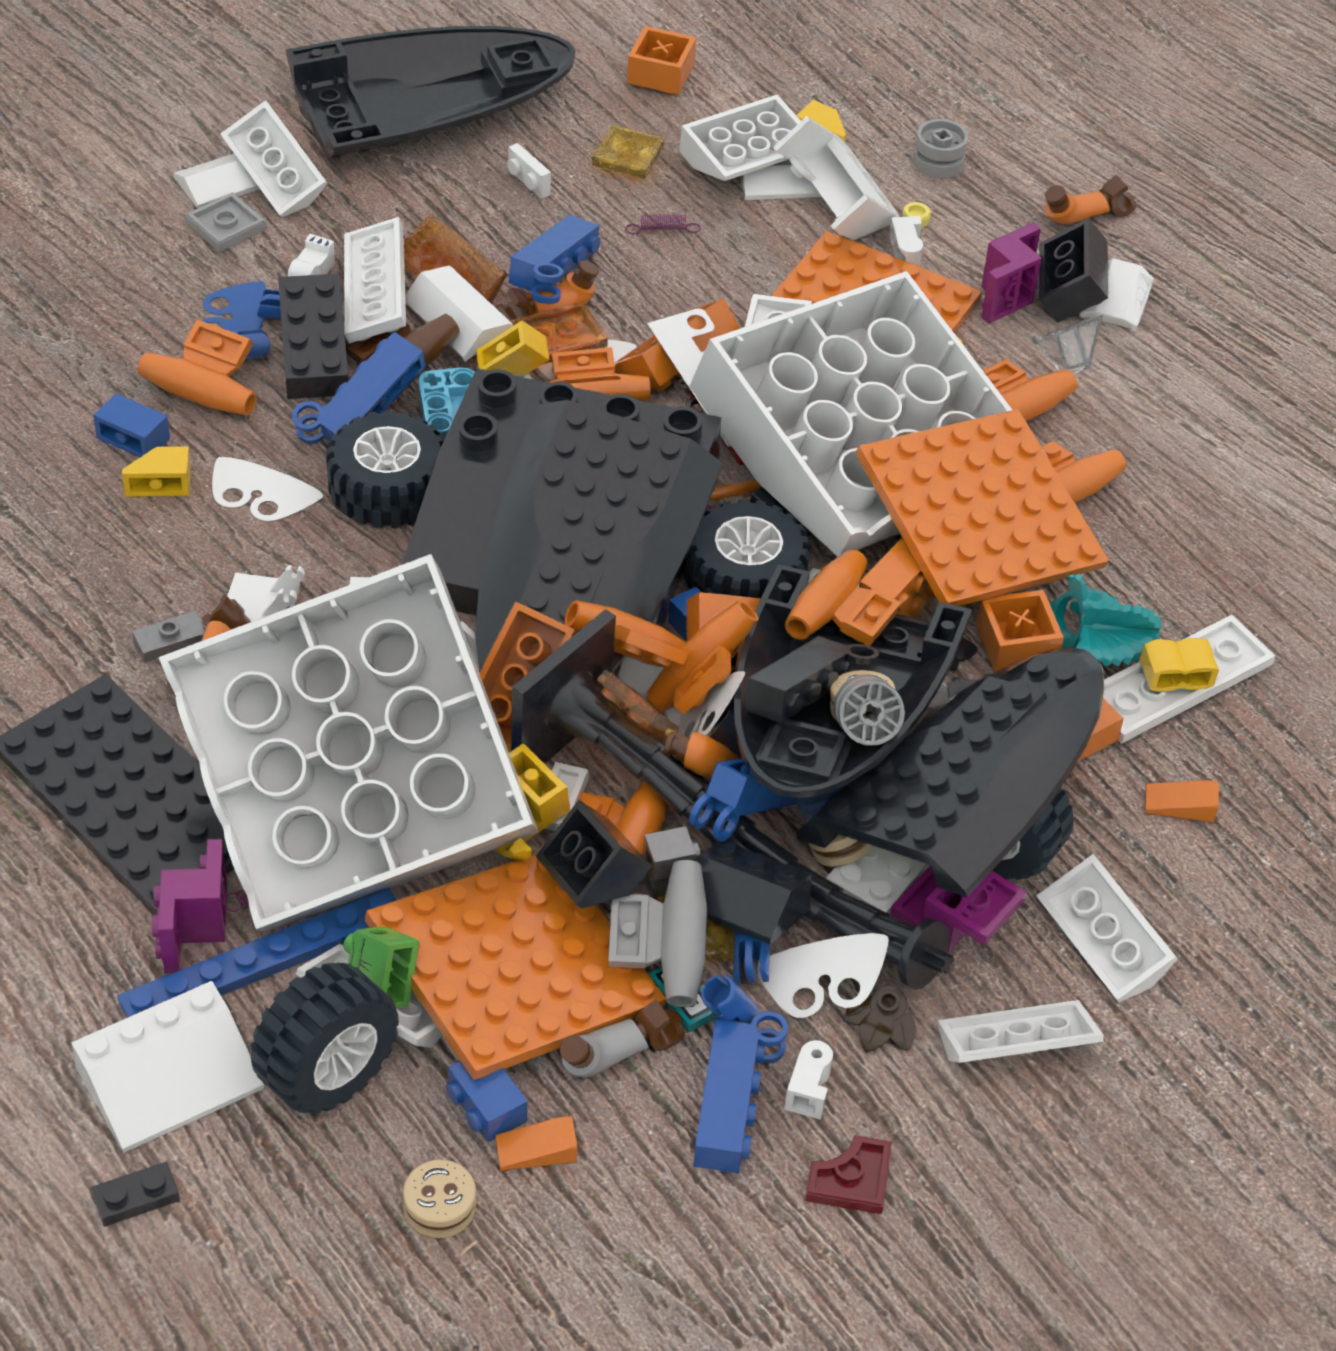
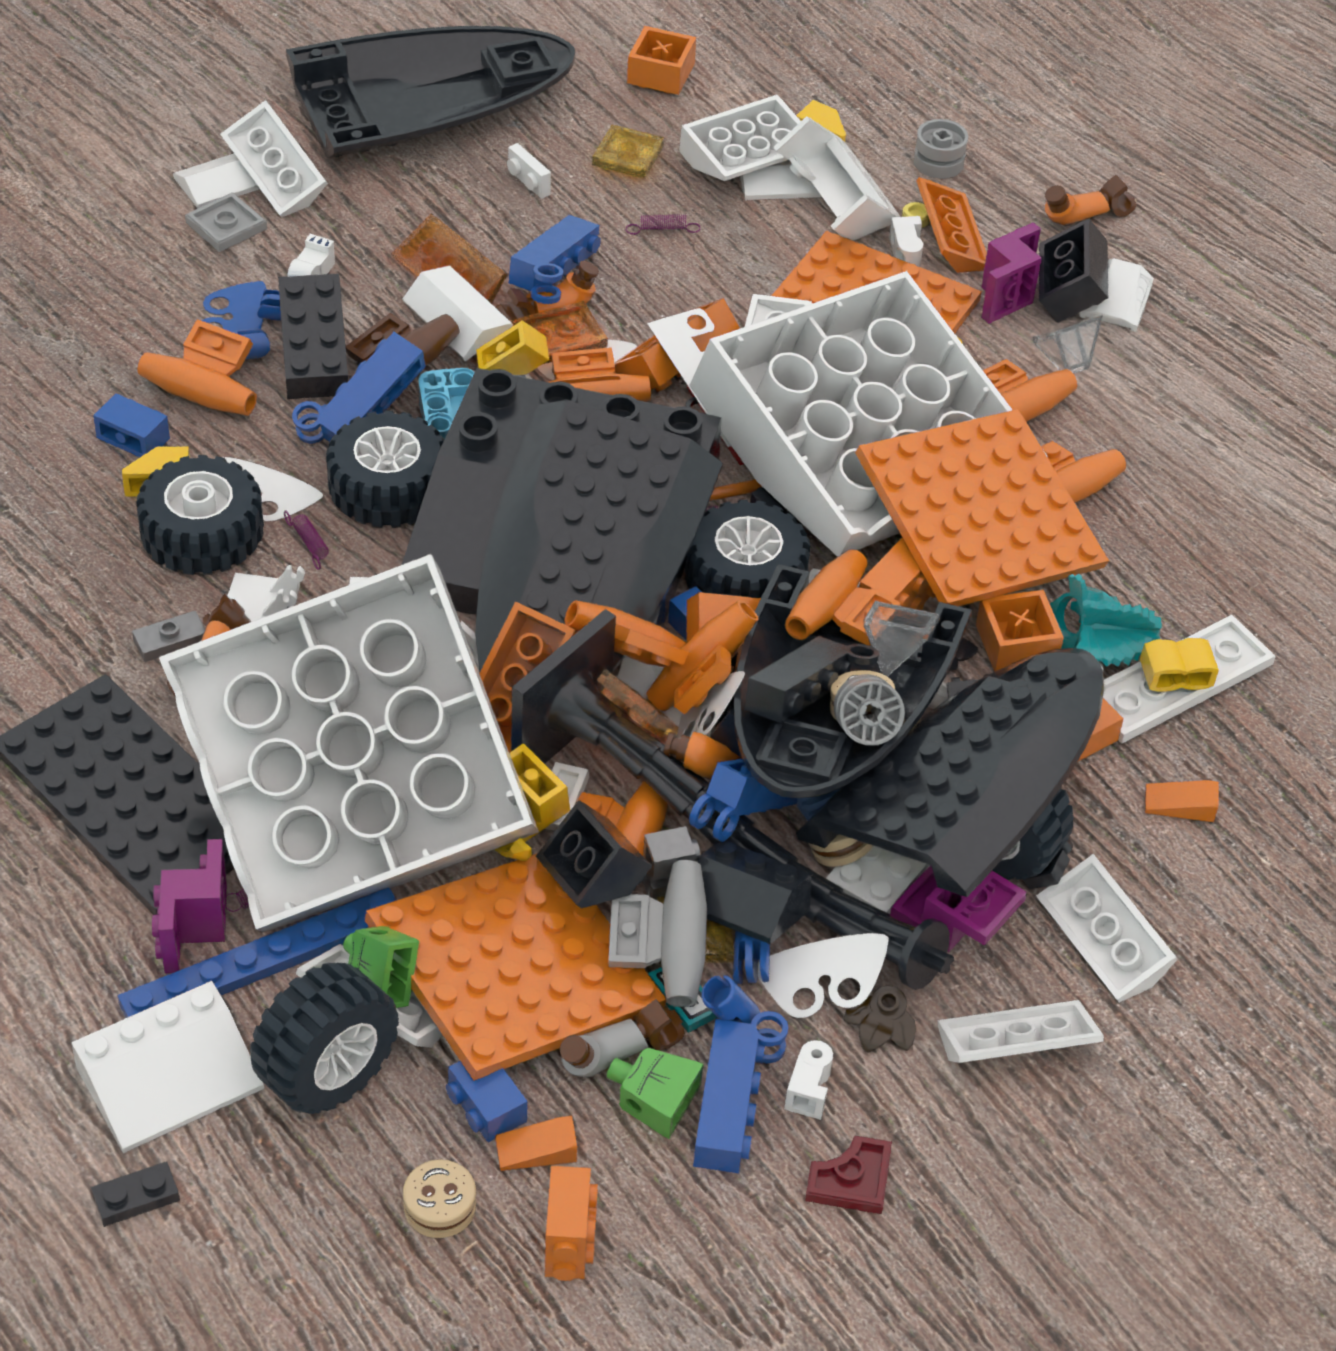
white plate [344,217,406,344] -> none
none -> black wheel [136,455,264,575]
none -> magenta piece [284,510,329,570]
none -> orange brick [545,1166,598,1281]
none -> bright green torso [607,1048,703,1139]
none -> clear slope [863,601,940,677]
none -> orange slope [916,177,987,273]
none -> black plate [1023,839,1073,889]

